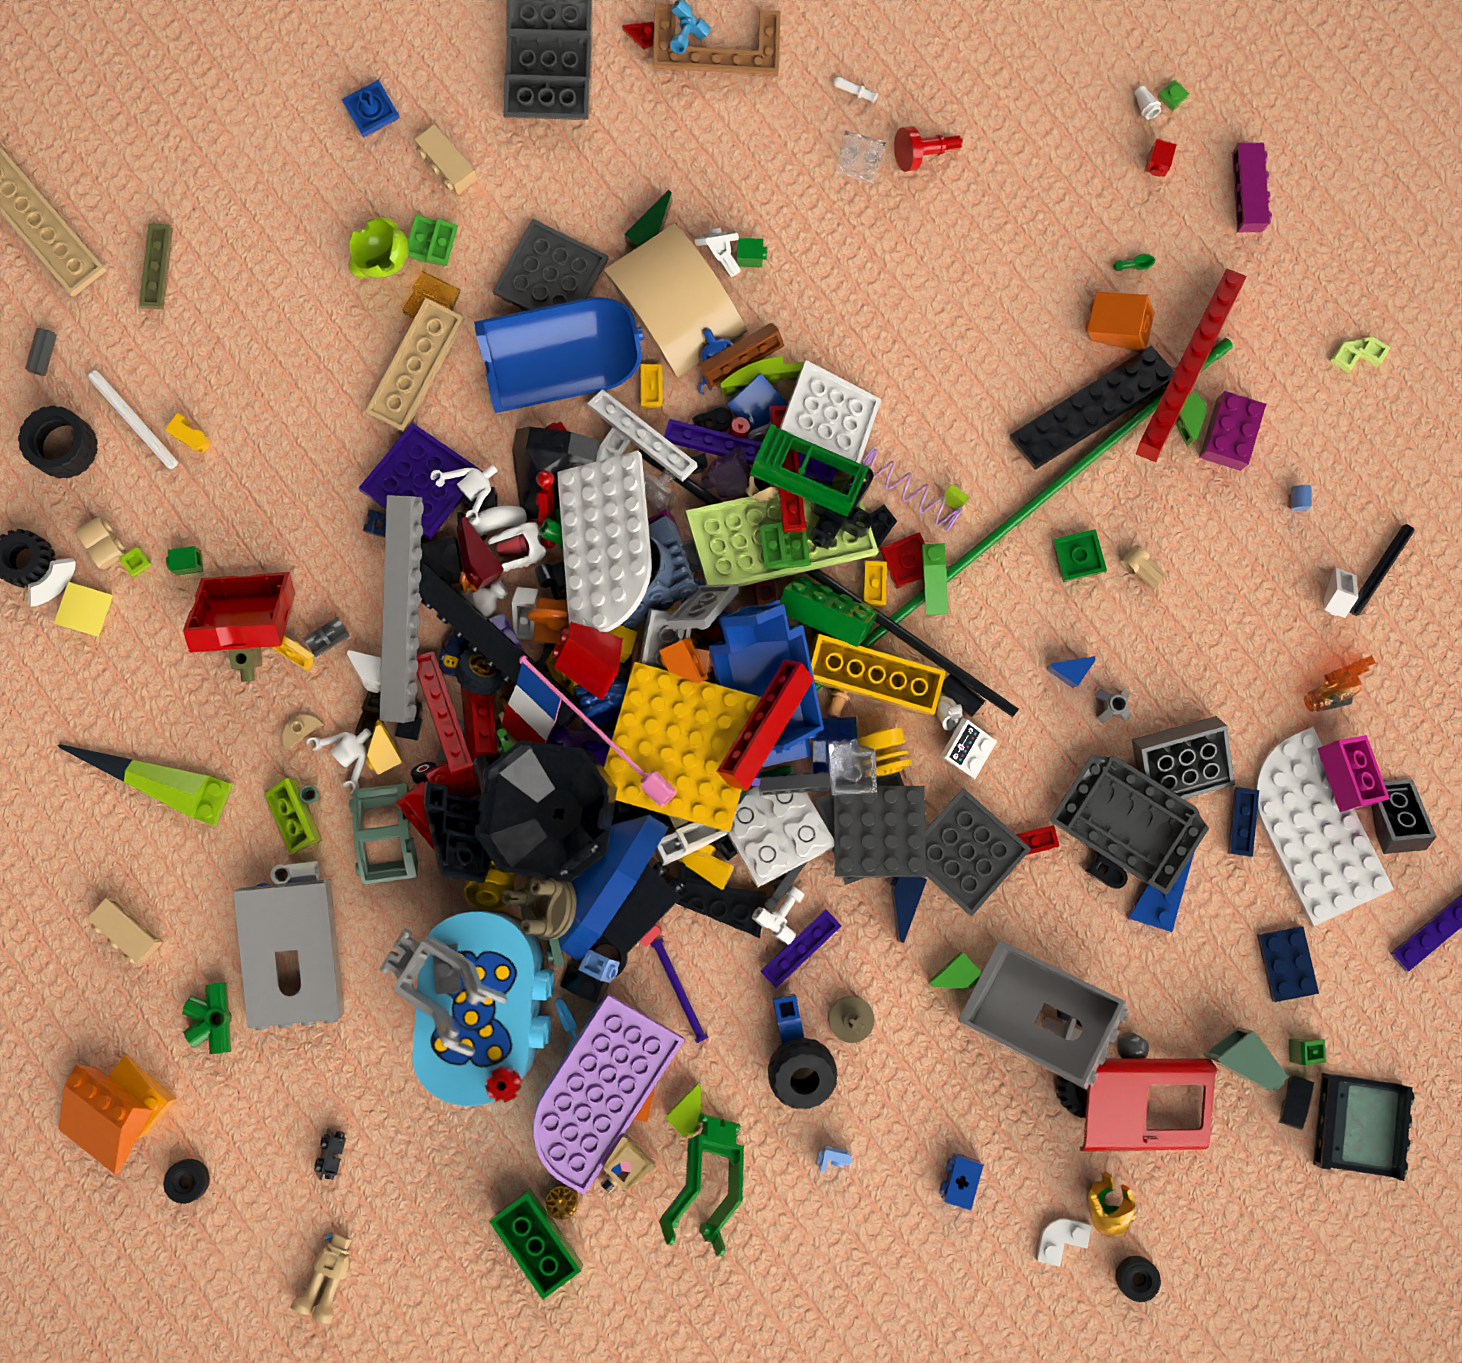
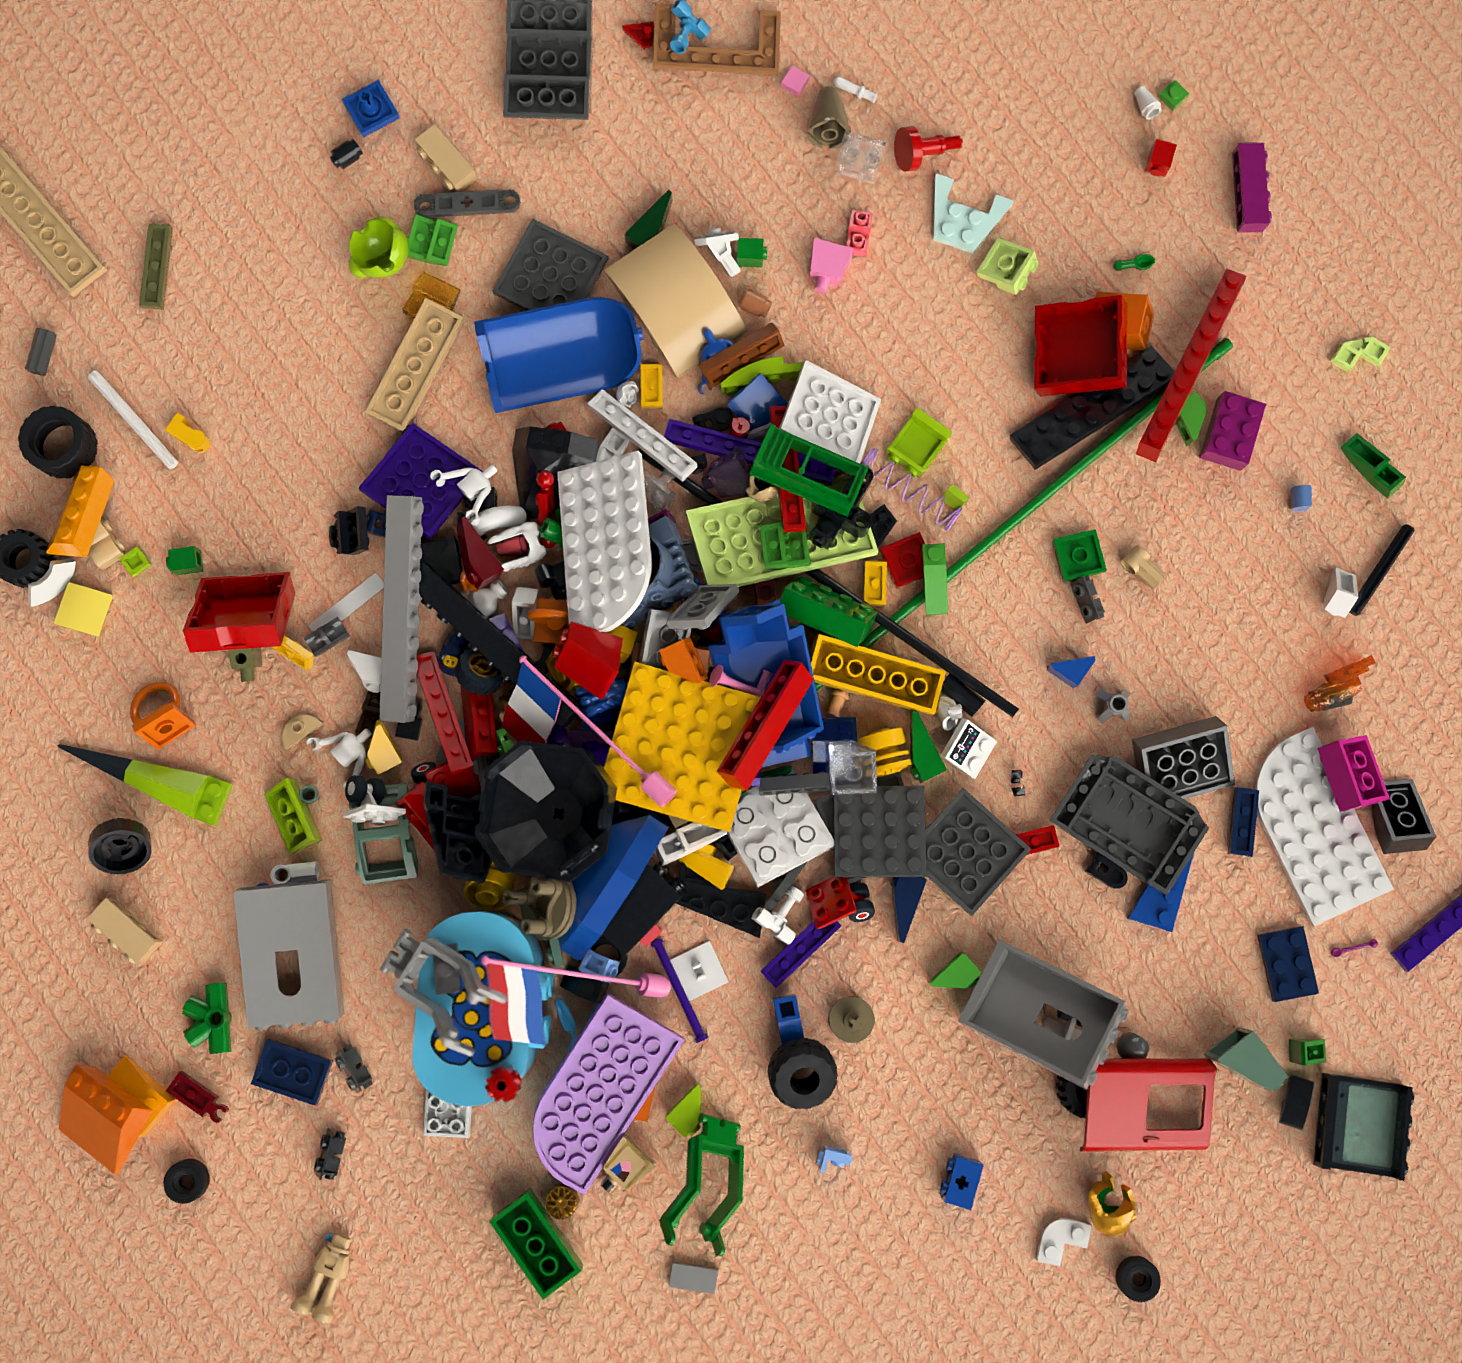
none -> light orange slope [46,465,115,557]
none -> black piece [88,818,152,874]
none -> orange tile [130,682,196,750]
none -> dark red plate [166,1071,229,1123]
none -> dark blue plate [251,1039,333,1106]
none -> white sticker [308,573,384,632]
none -> black slope [329,506,369,555]
none -> black brick [330,139,363,170]
none -> dark grey hinge [335,1044,372,1093]
none -> plate [343,775,406,825]
none -> dark grey piece [414,189,521,218]
none -> white tile [423,1090,472,1138]
none -> flag [481,956,671,1045]
none -> white plate [616,381,639,407]
none -> light grey tile [669,1261,718,1294]
none -> white piece [670,941,729,1001]
none -> bright pink piece [709,665,773,697]
none -> nougat brick [738,289,772,318]
none -> bright pink tile [781,66,810,97]
none -> red plate [806,876,875,929]
none -> dark tan cone [808,86,851,149]
none -> bright pink torso [809,238,854,293]
none -> coral slope [846,209,873,257]
none -> lime panel [885,408,952,479]
none -> green slope [910,710,947,783]
none -> light aqua wing [933,173,1014,254]
none -> yellowish green plate [977,238,1038,295]
none -> black piece [1011,770,1025,796]
none -> red tile [1034,295,1127,397]
none -> dark grey hinge [1070,576,1105,624]
none -> magenta hinge [1331,939,1378,957]
none -> green slope [1341,433,1406,499]

